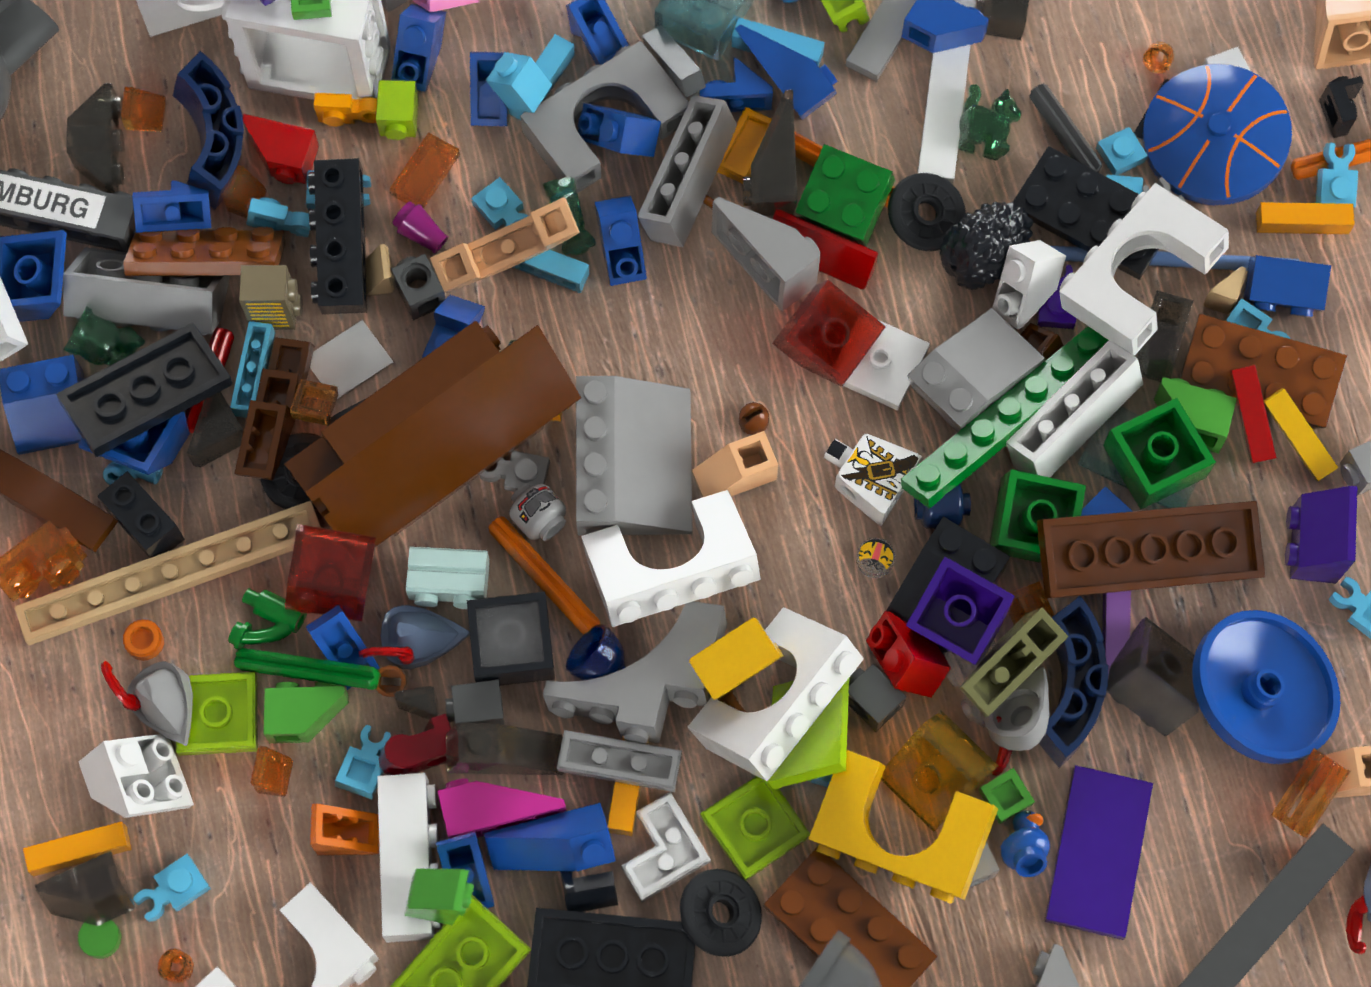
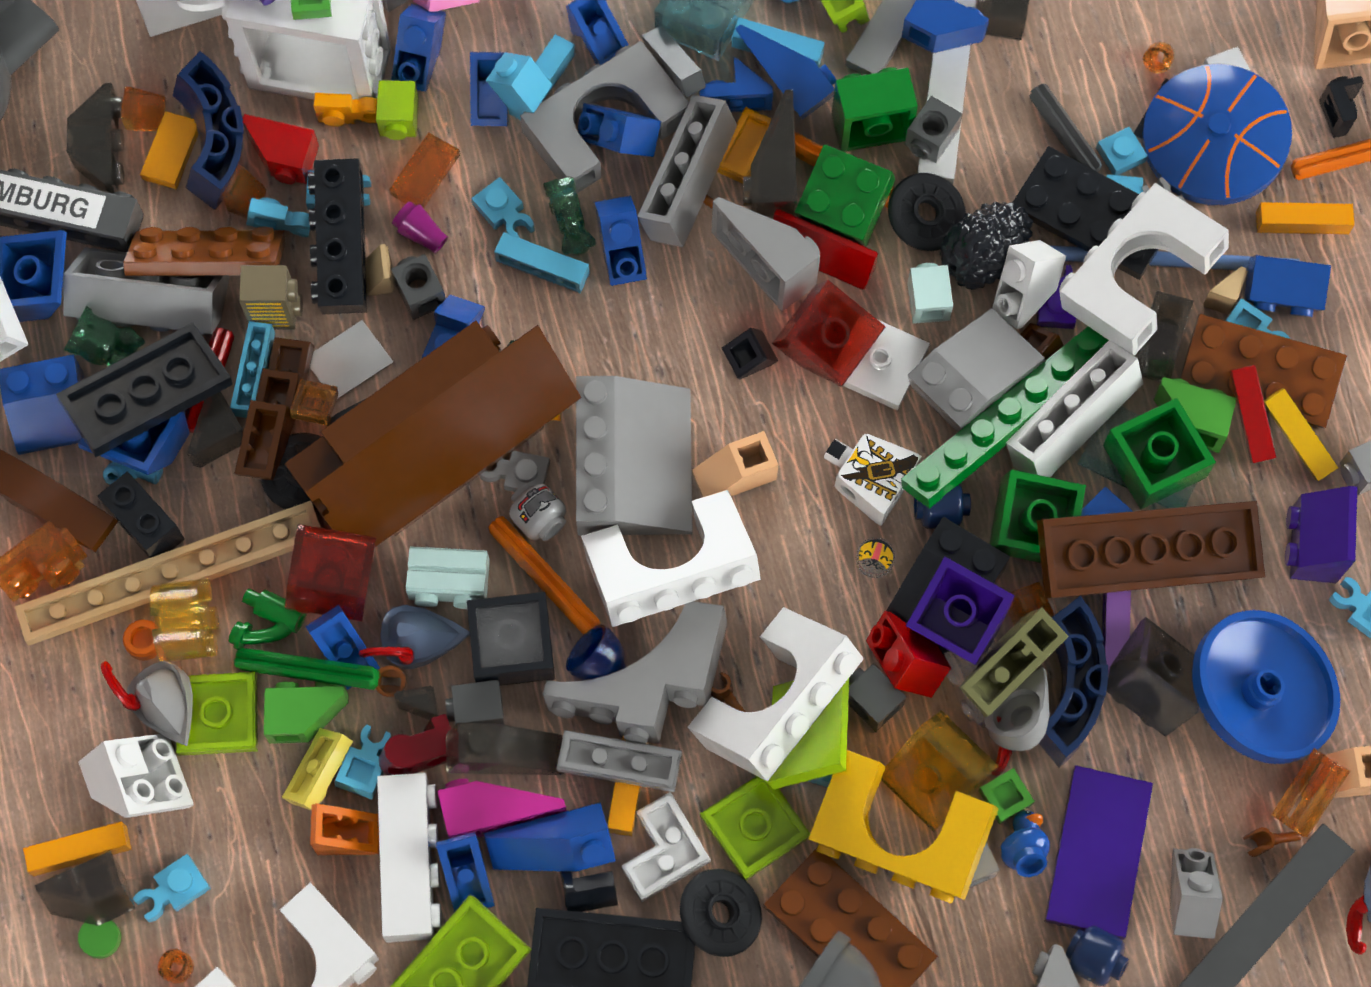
blue slope [132,180,212,233] -> none
clear orange slope [250,746,293,797] -> none
bright green slope [404,868,474,925] -> none
light nougat slope [430,197,580,293] -> none
yellow panel [689,618,784,700] -> none
dark orange hinge [739,402,769,435] -> none
clear green animal [959,84,1022,160] -> none
medium azure plate [1316,143,1358,208] -> none
none -> light orange tile [140,111,199,190]
none -> clear yellow brick [150,578,219,662]
none -> light yellow plate [282,728,353,810]
none -> black slope [722,327,778,380]
none -> green brick [831,67,918,152]
none -> dark grey brick [905,96,963,163]
none -> light aqua brick [907,262,953,324]
none -> dark blue head [1066,926,1130,987]
none -> light grey slope [1170,848,1223,939]
none -> dark orange hand [1243,827,1302,857]

